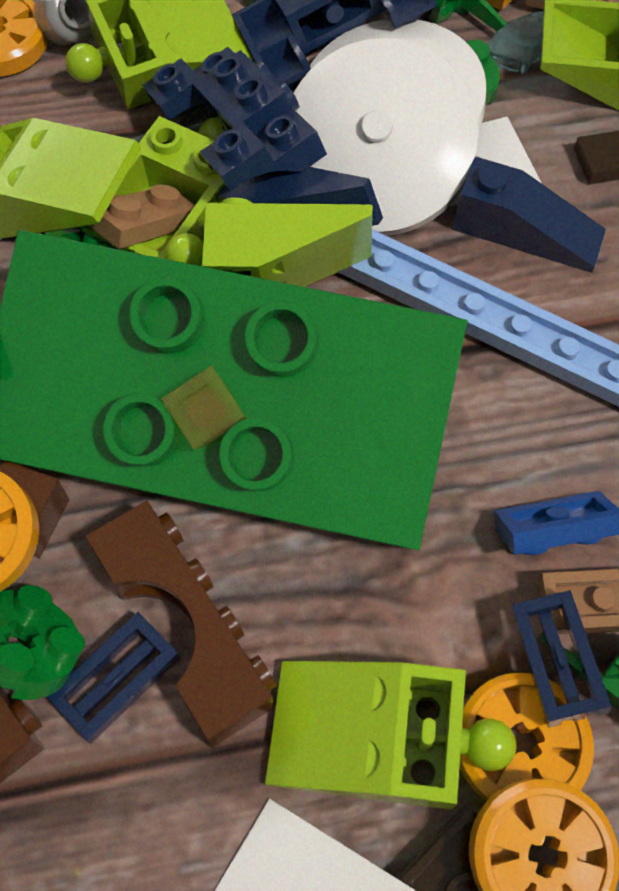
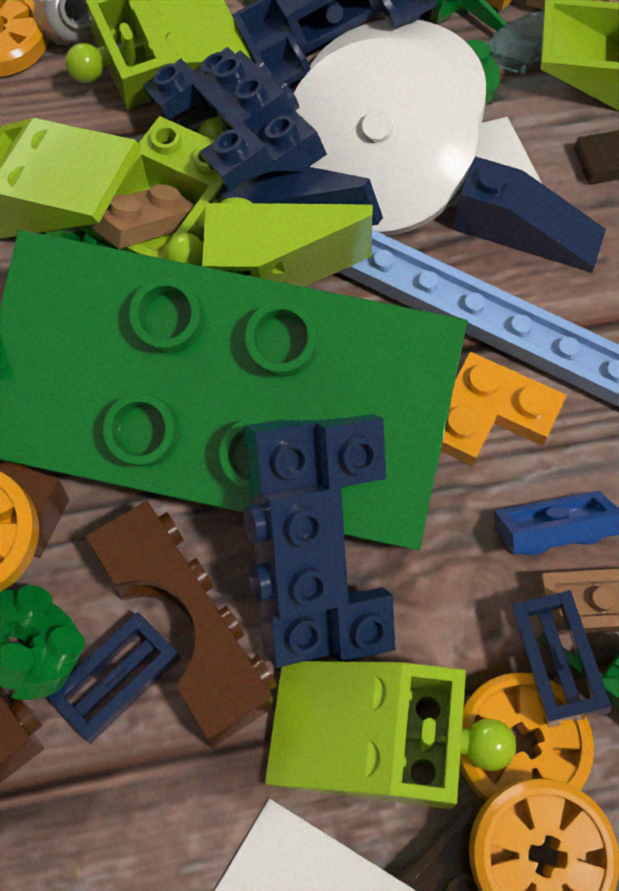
clear yellow plate [162,366,247,450] -> none
none -> dark blue bracket [244,414,396,668]
none -> light orange plate [441,352,567,466]

